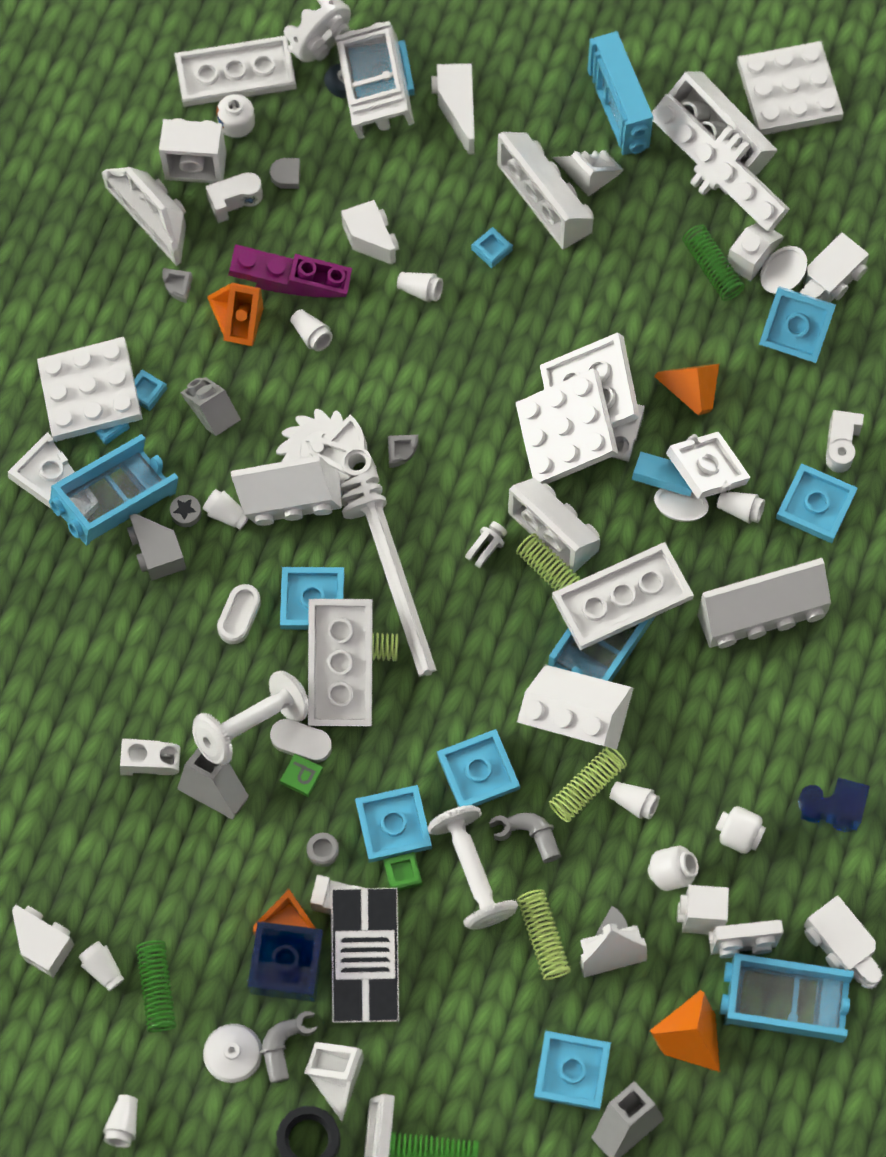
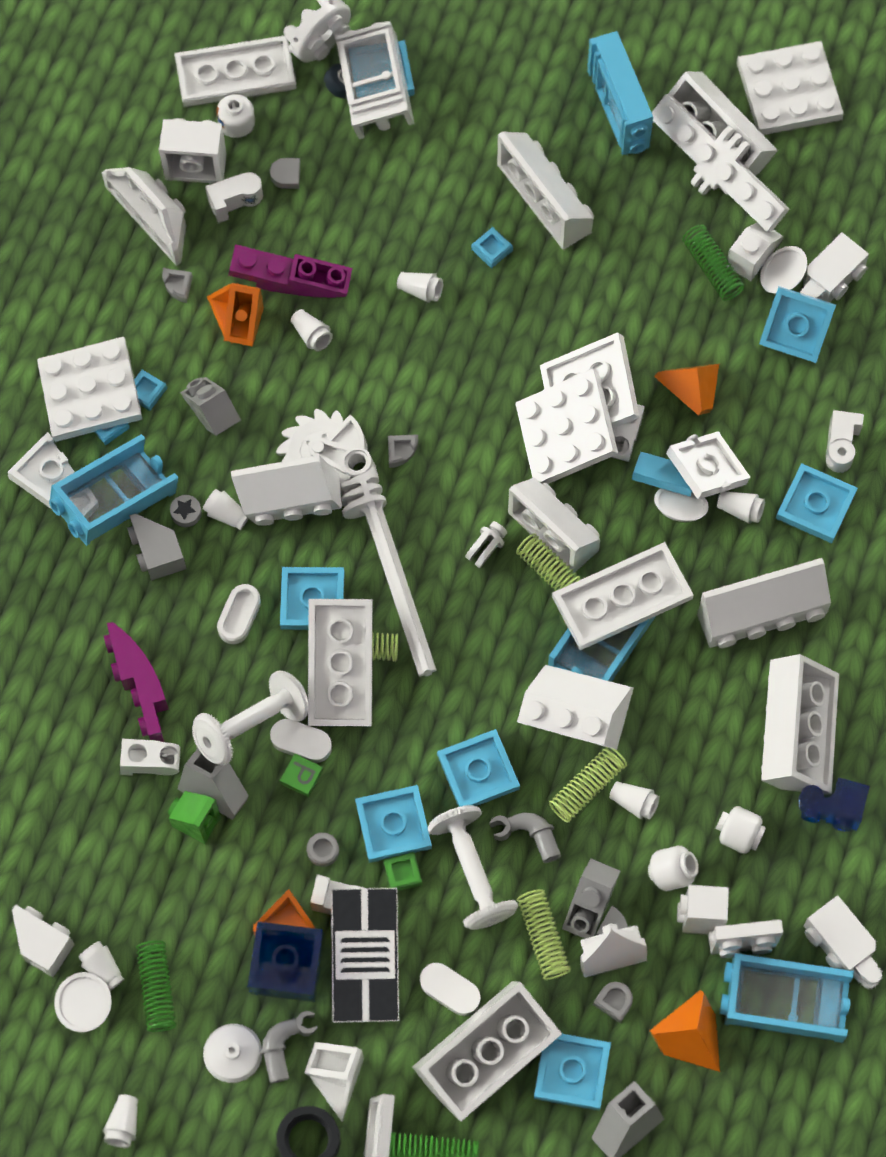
white slope [341,200,399,264] -> none
white slope [431,64,474,154] -> none
white slope [552,150,623,197] -> none
none -> white piece [54,972,112,1032]
none -> magenta slope [104,622,169,742]
none -> bright green slope [168,791,221,844]
none -> white slope [412,981,562,1122]
none -> white tile [420,963,480,1016]
none -> light grey slope [562,859,621,939]
none -> light grey tile [593,982,633,1023]
none -> white slope [761,654,839,794]

